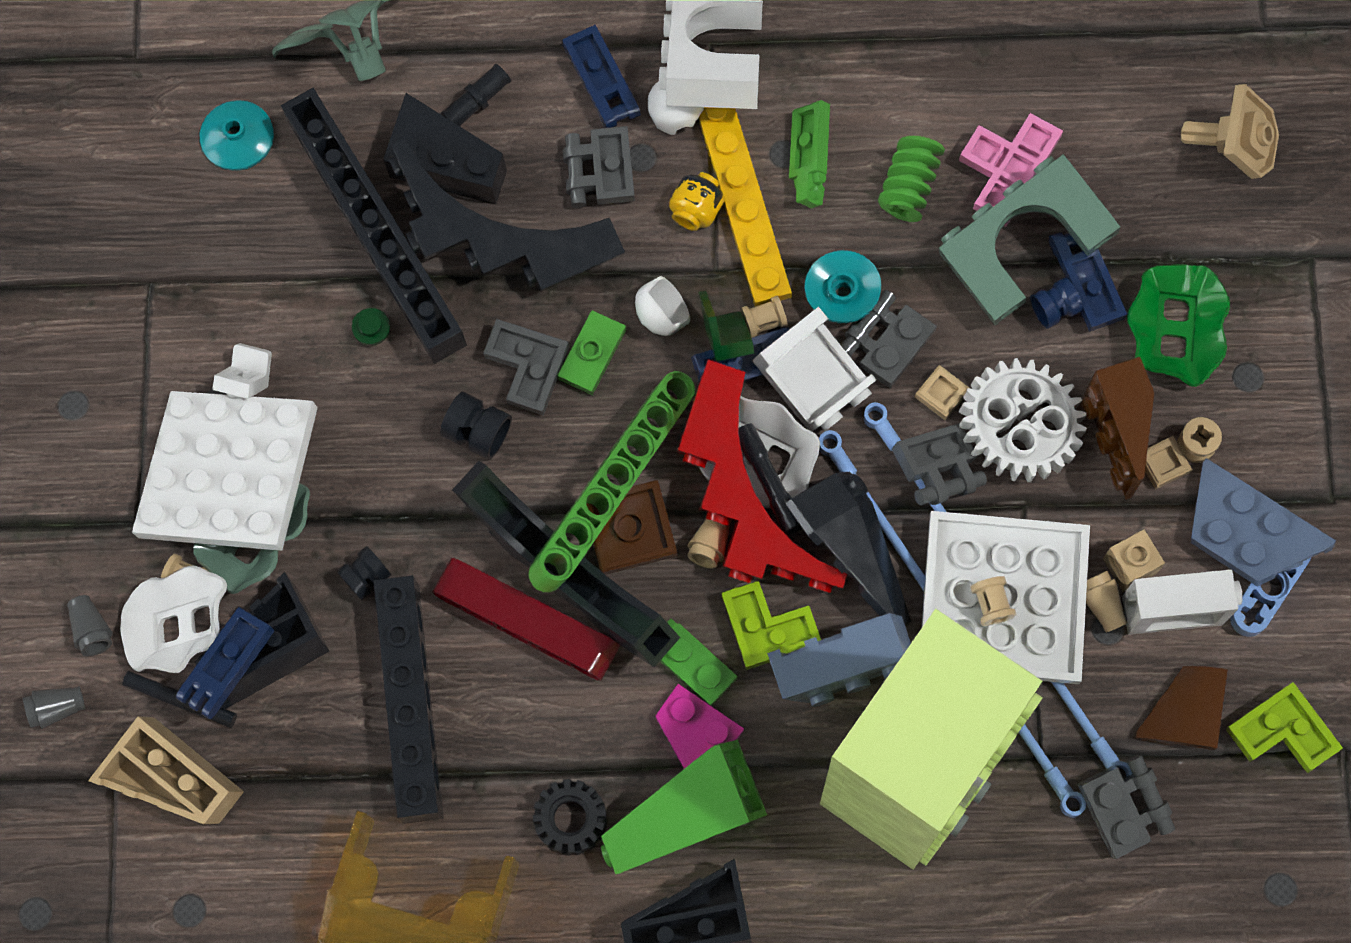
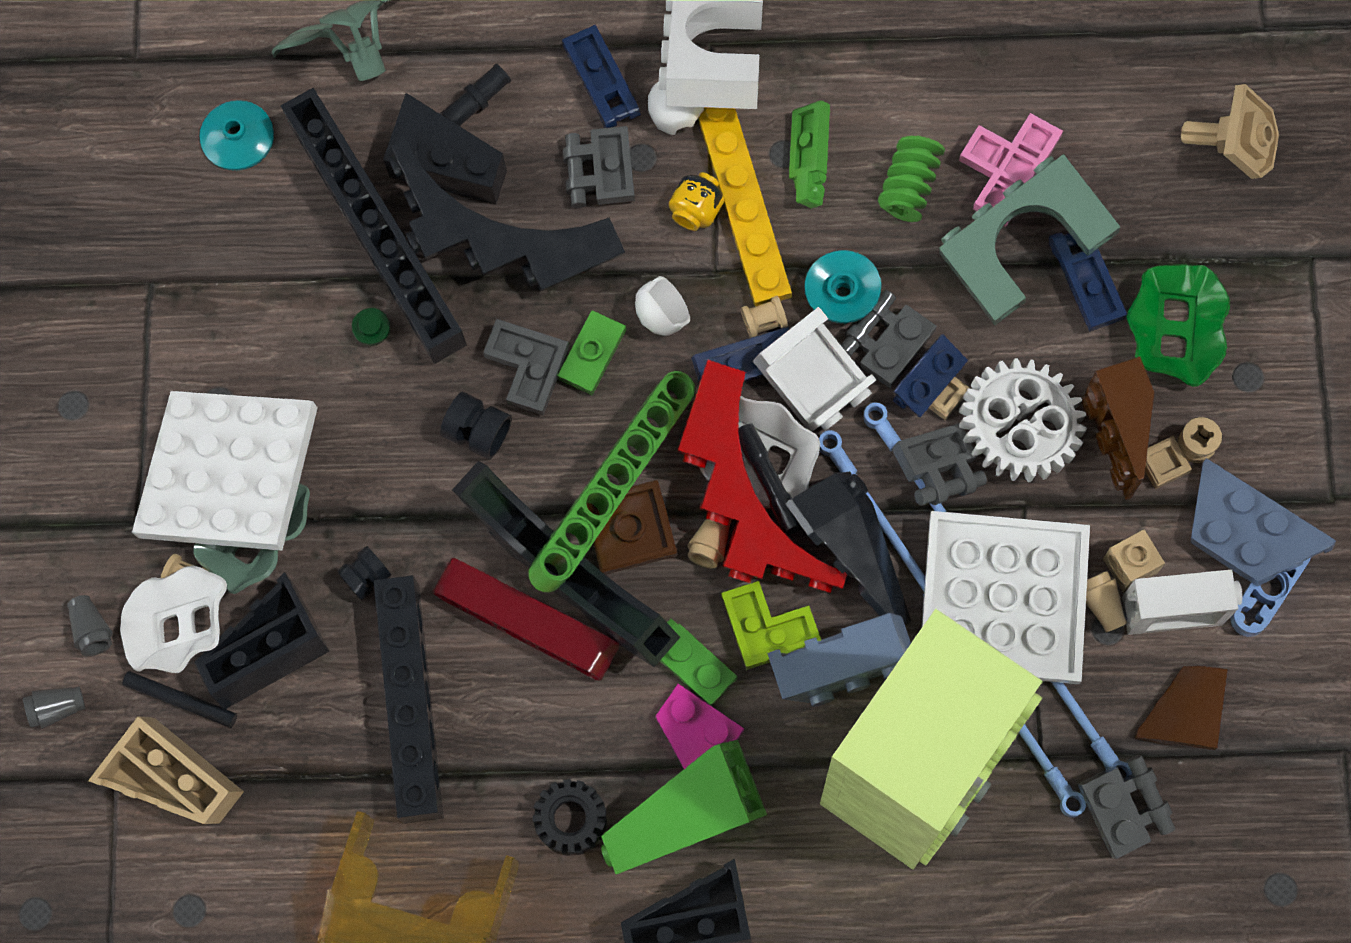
dark blue hinge [176,607,274,719] -> none
white bracket [213,343,272,399] -> none
dark green panel [698,290,754,362] -> none
tan bush [970,576,1017,626] -> none
dark blue wheel [1030,278,1083,329] -> none
lime plate [1226,682,1343,773] -> none
none -> dark blue hinge [893,334,968,417]

